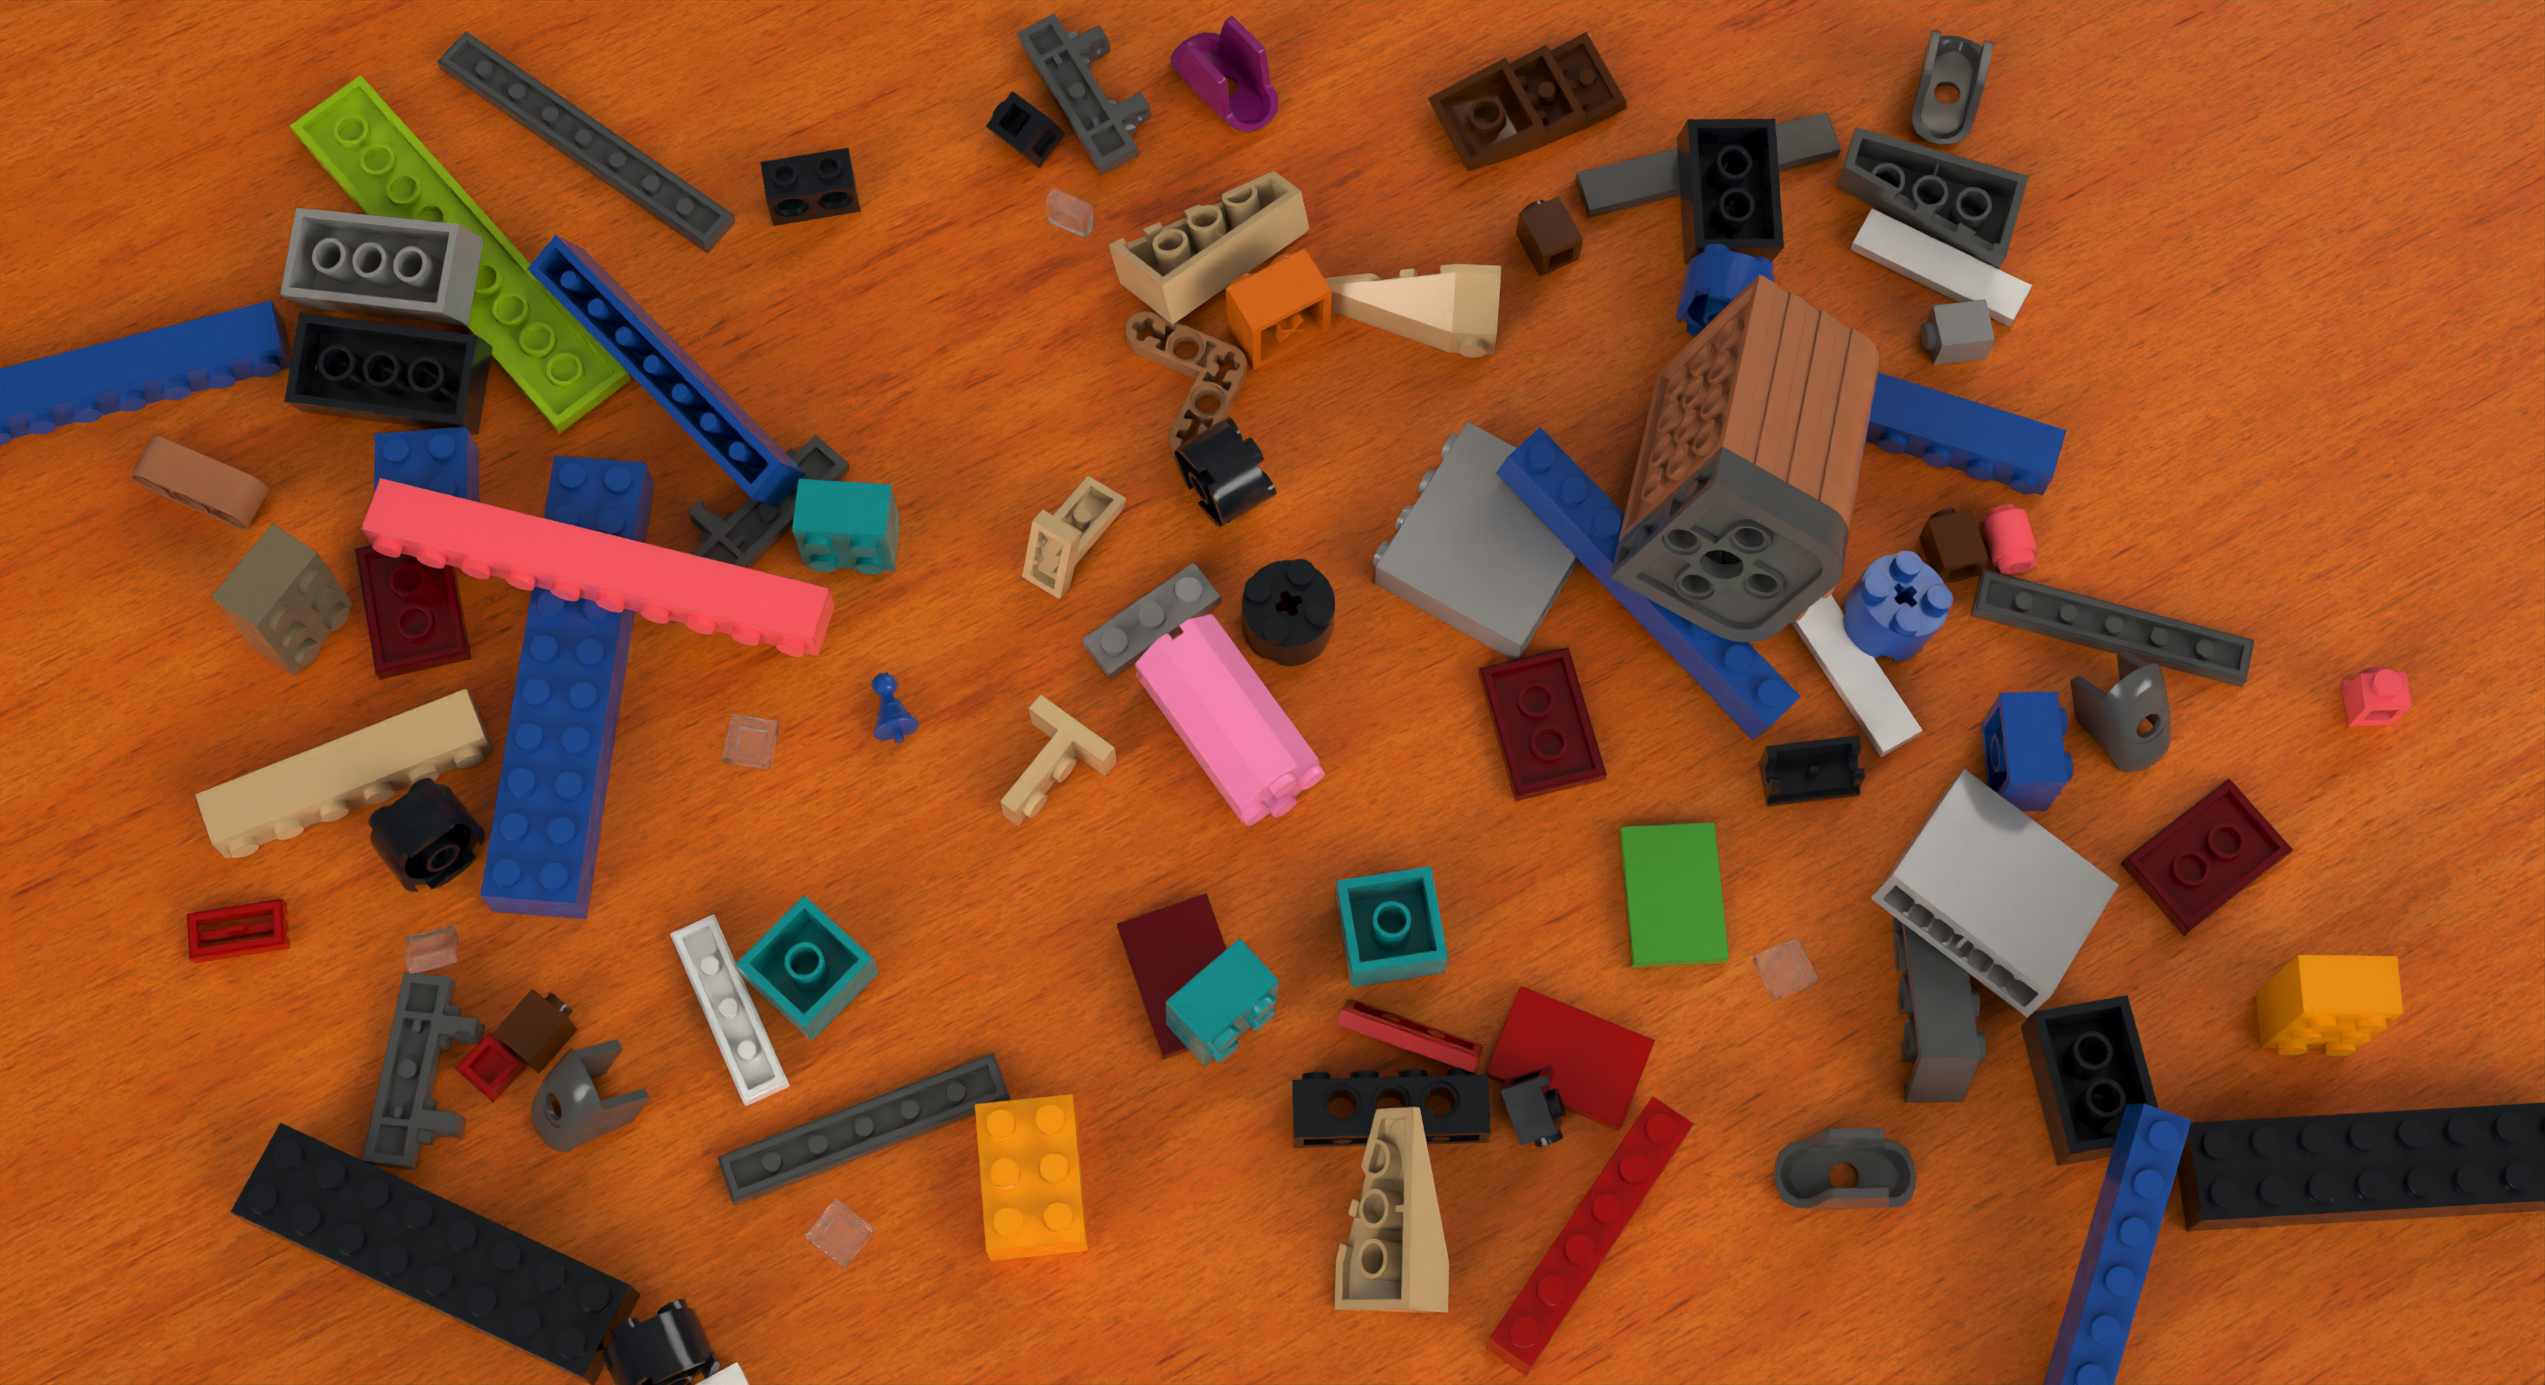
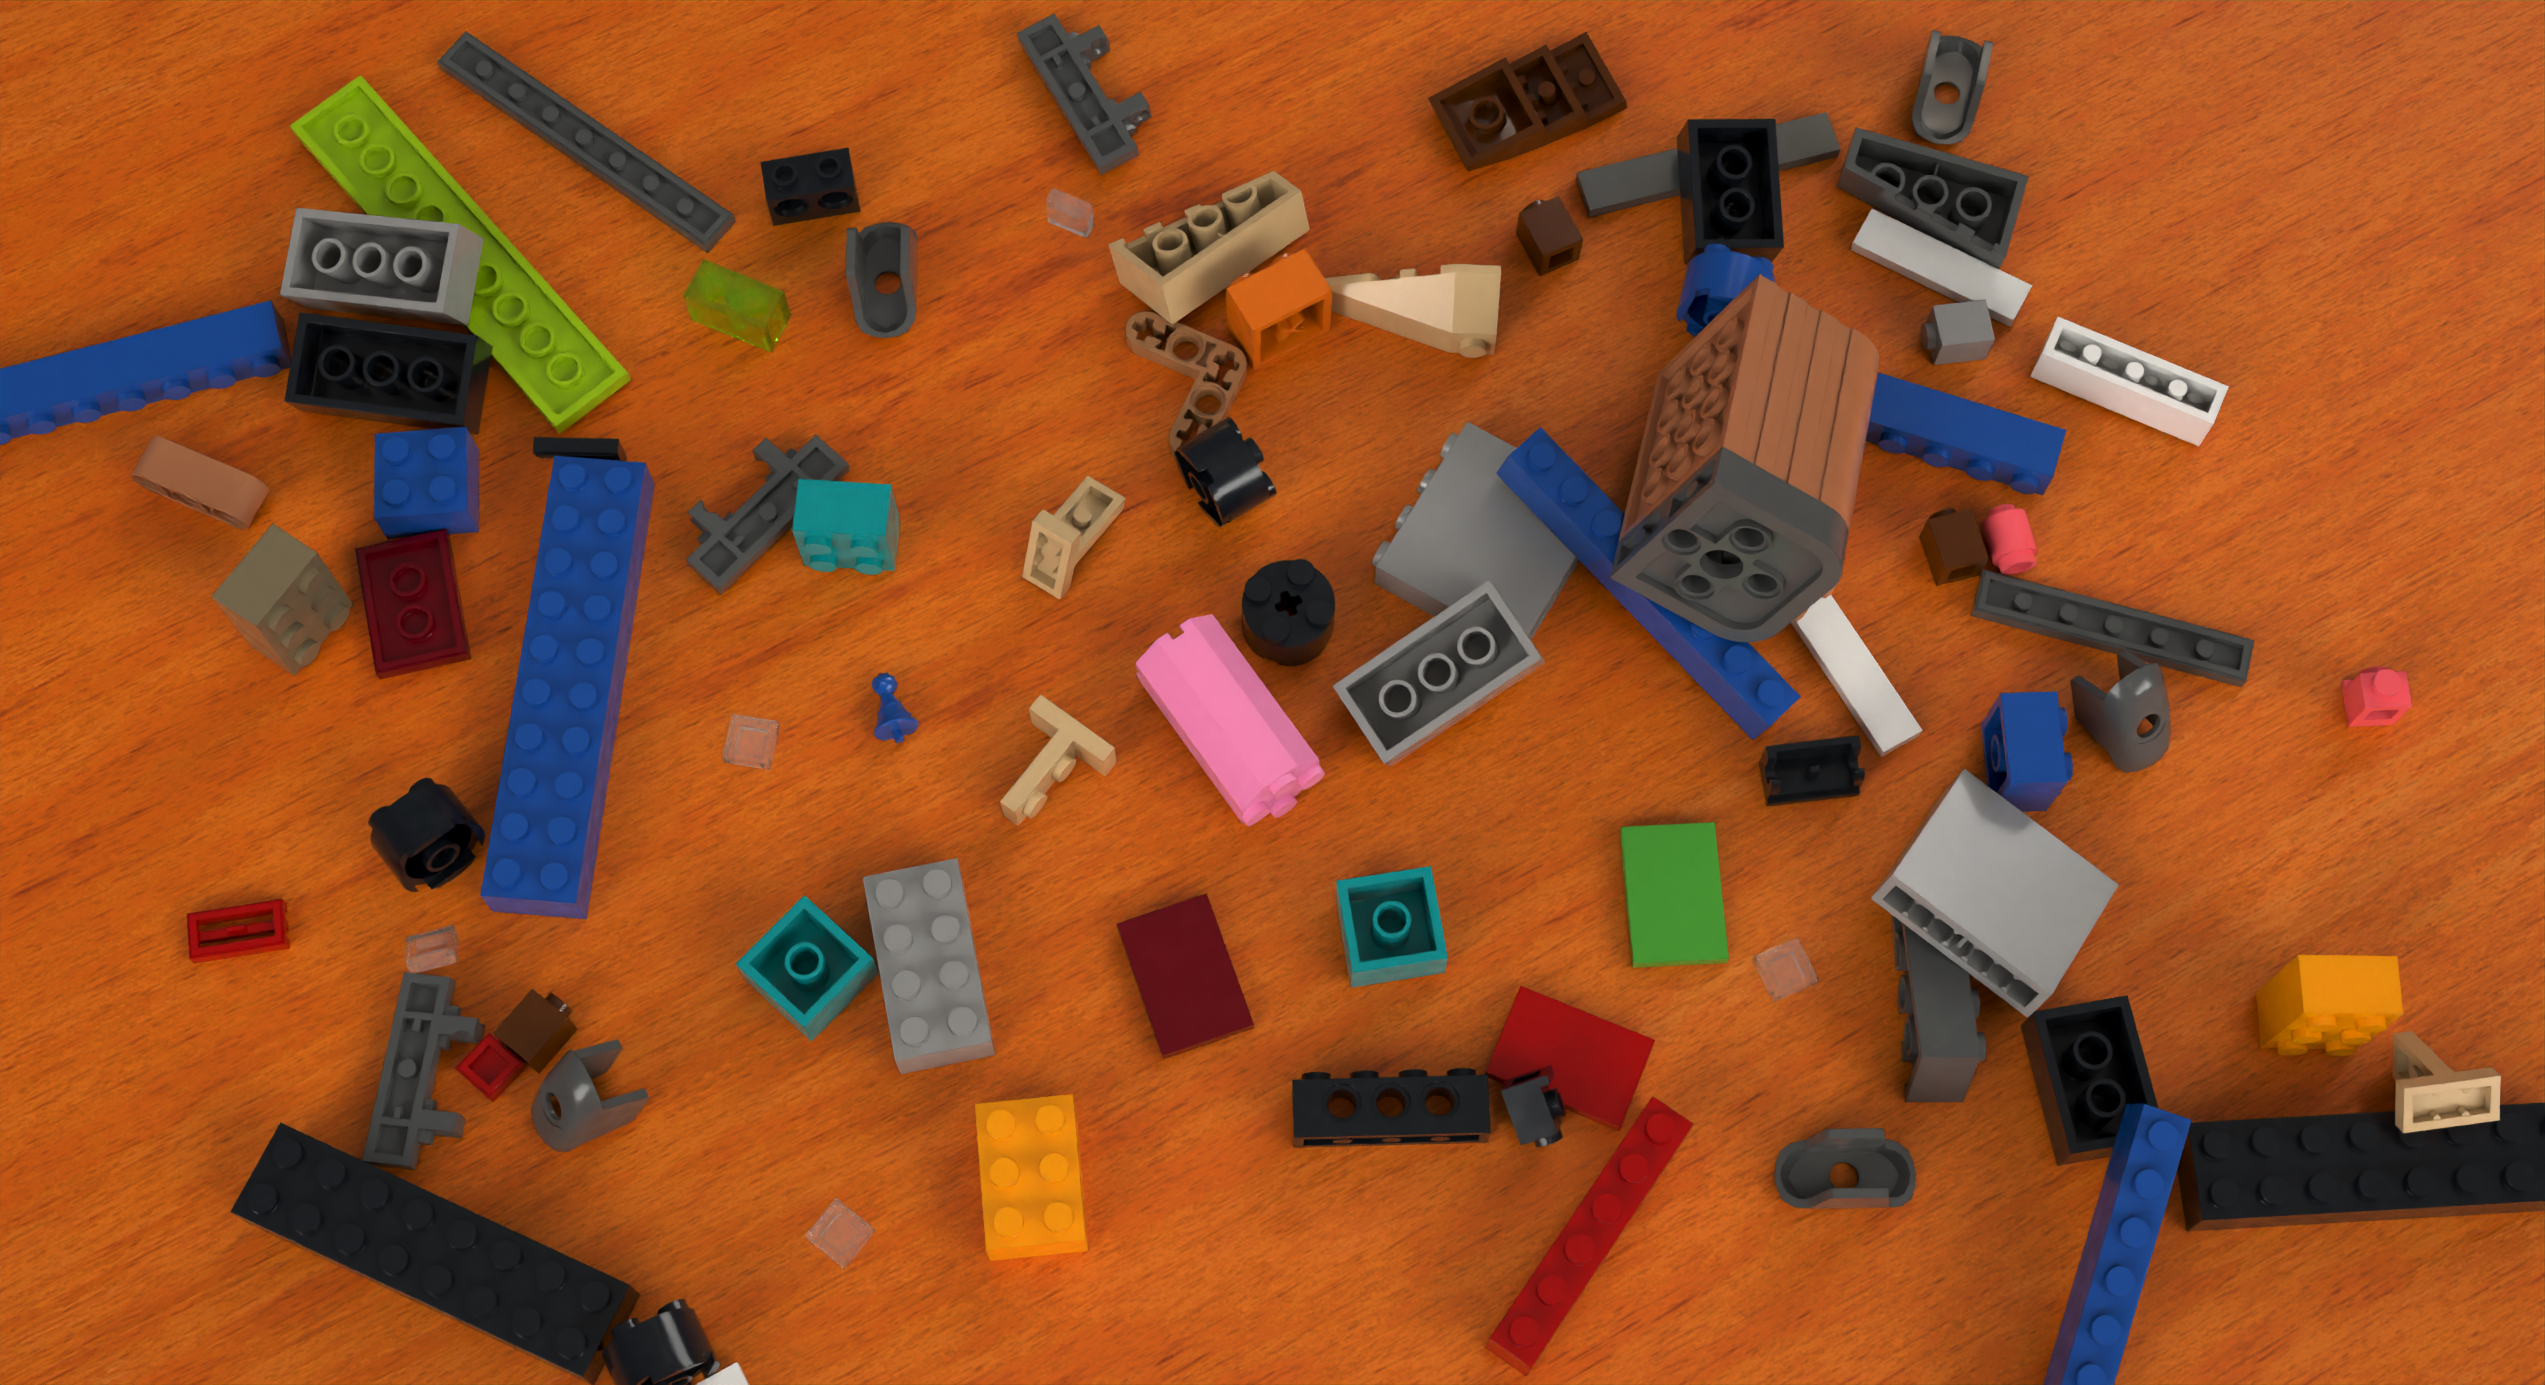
tan brick [195,689,494,858] -> none
coral brick [361,478,835,657] -> none
blue brick [527,235,806,508] -> none
white tile [670,914,790,1106] -> none
dark grey tile [718,1053,1011,1205] -> none
black brick [986,91,1066,168] -> none
light grey plate [1082,562,1221,680] -> none
teal brick [1166,938,1279,1067] -> none
magenta piece [1170,16,1279,132] -> none
tan wedge [1334,1107,1449,1313] -> none
red tile [1336,998,1484,1073] -> none
dark red tile [1478,647,1607,801] -> none
blue brick [1843,551,1953,661] -> none
dark red tile [2121,778,2293,936] -> none
none -> black tile [533,437,627,461]
none -> clear neon green brick [683,259,791,352]
none -> dark grey piece [846,222,917,338]
none -> light grey brick [863,858,996,1074]
none -> light grey brick [1333,580,1546,766]
none -> white brick [2030,317,2229,446]
none -> tan bracket [2392,1031,2501,1133]

